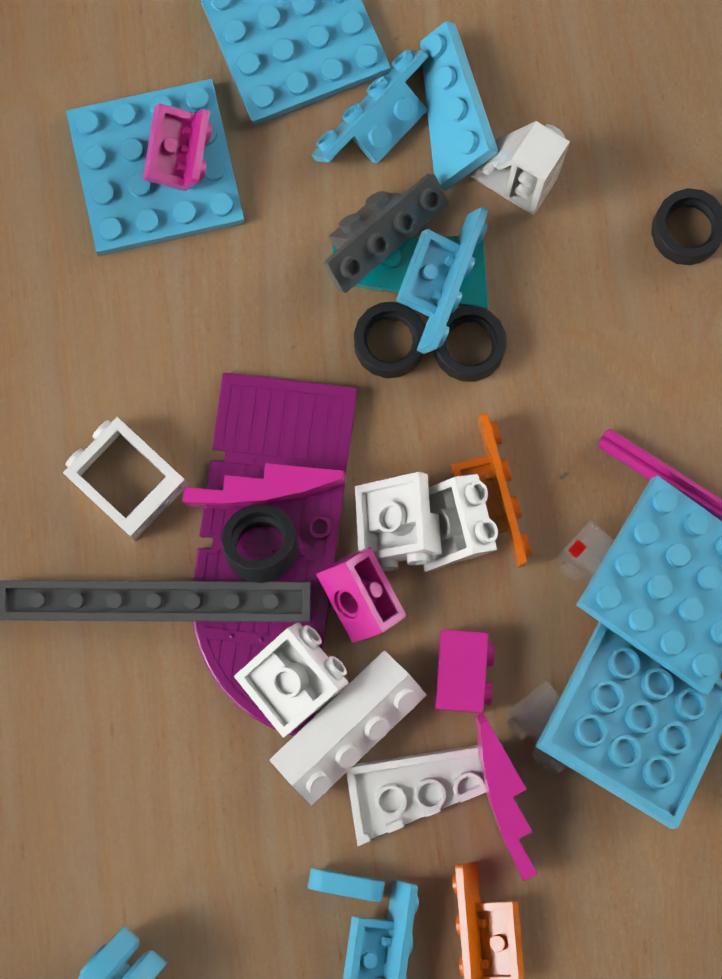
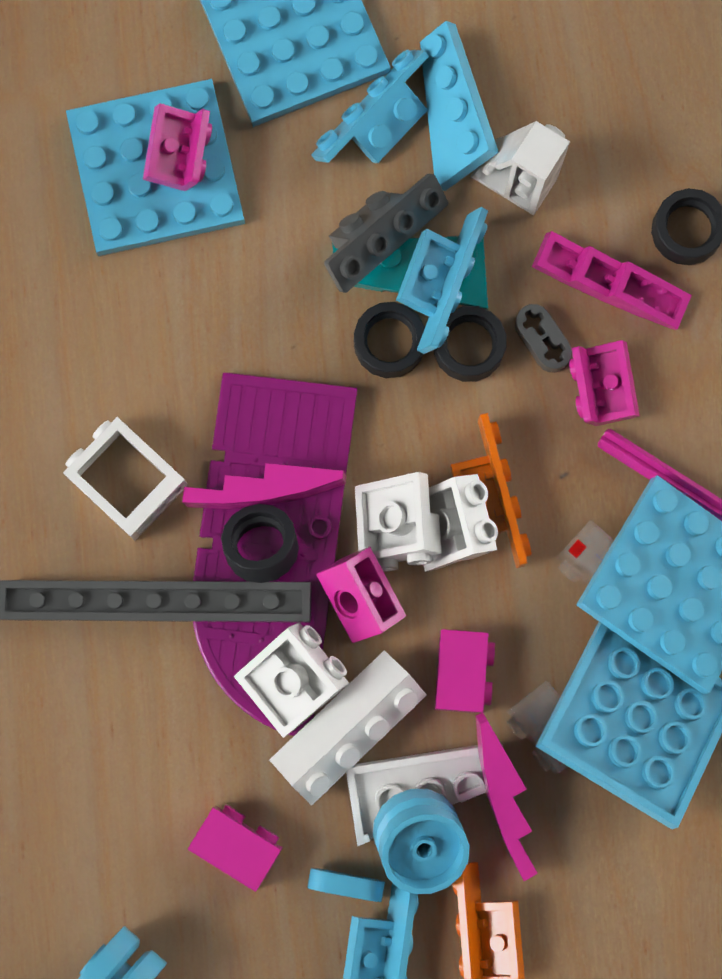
none -> dark pink brick [188,804,283,892]
none -> medium azure wheel [373,789,470,894]
none -> dark grey beam [515,304,572,373]
none -> dark pink slope [532,231,692,330]
none -> dark pink bracket [569,340,640,426]

